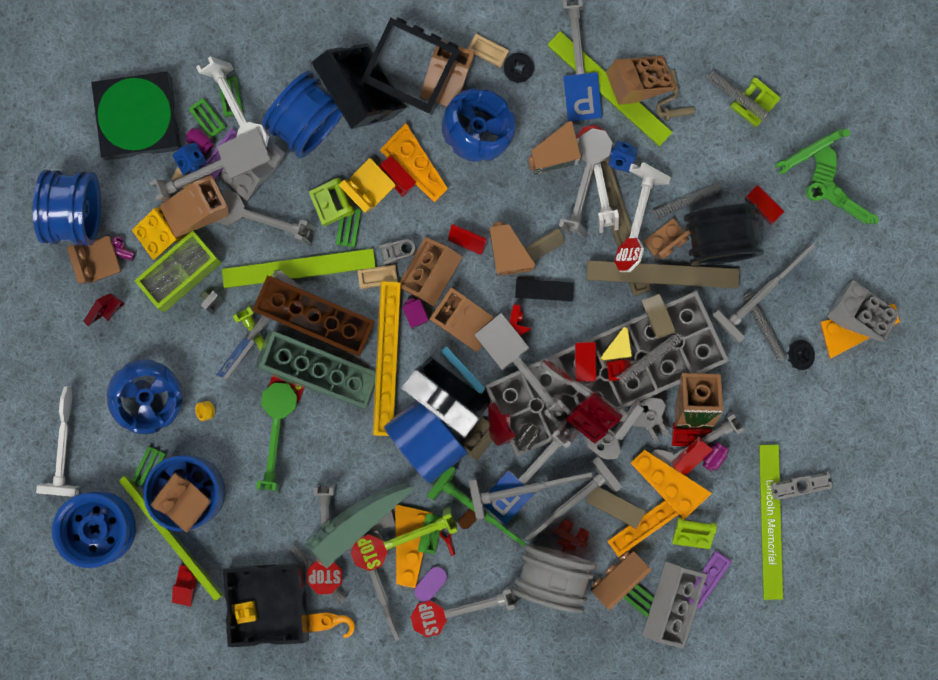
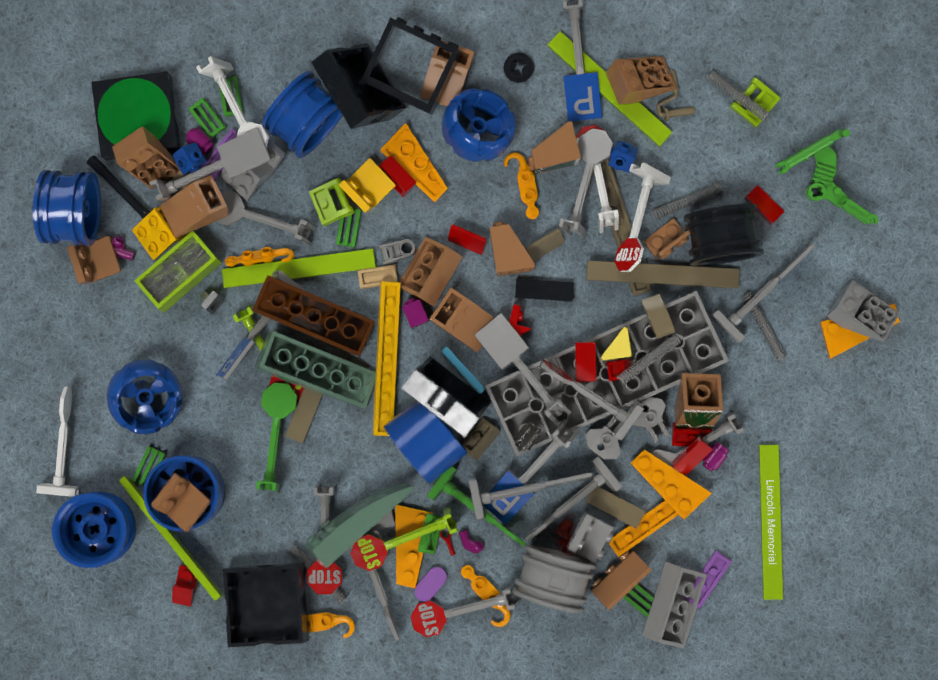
dark red slope [83,293,125,327] -> none
yellow tile [195,401,215,421] -> none
yellow tile [234,601,258,624] -> none
reddish brown piece [458,508,477,529] -> none
tan tile [468,34,509,68] -> none
dark red slope [488,403,515,446] -> none
dark red slope [566,391,623,444] -> none
lime plate [672,518,717,549] -> none
light grey piece [770,472,832,500] -> none
black gear [787,340,815,370] -> none
none -> black piece [86,155,151,219]
none -> medium nougat slope [112,126,180,189]
none -> light orange piece [224,247,295,267]
none -> dark tan tile [285,388,322,443]
none -> magenta arm [458,530,484,554]
none -> light orange piece [461,565,511,627]
none -> light orange piece [504,152,539,220]
none -> light grey bracket [567,512,614,562]

